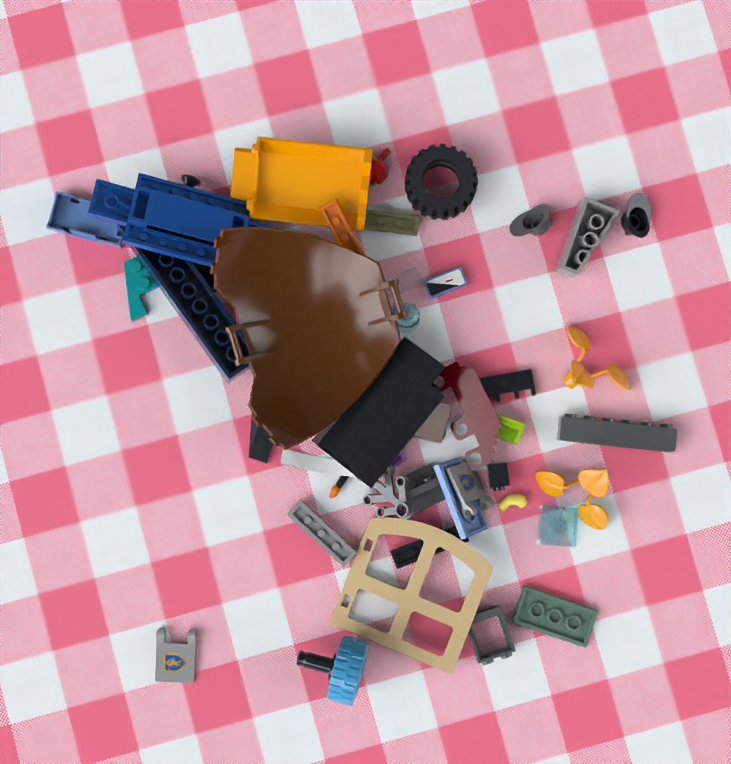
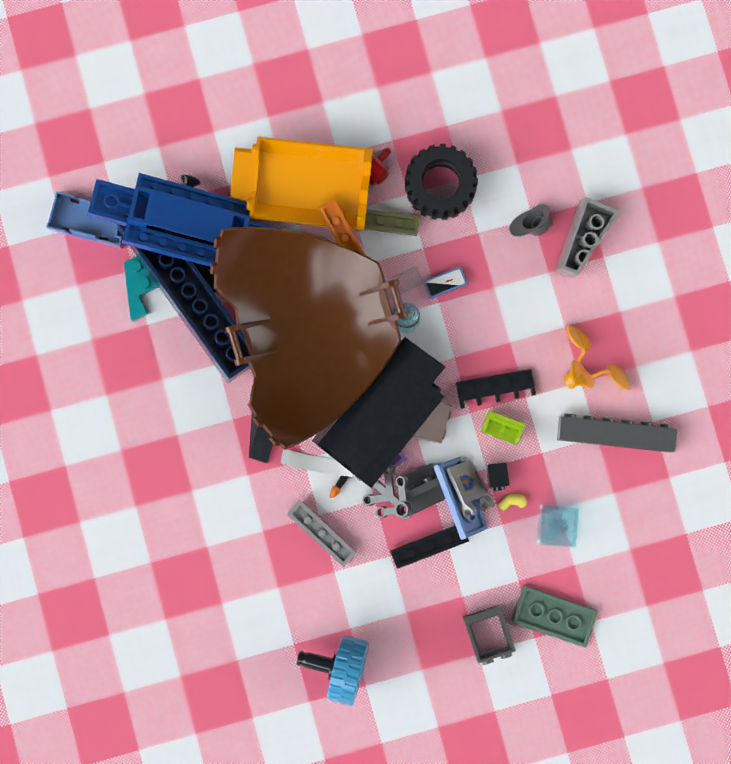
light grey flag [155,628,197,683] -> none
tan window [330,517,494,674] -> none
piece [439,362,502,471] -> none
light orange plant [535,468,609,530] -> none
black piece [621,193,651,238] -> none

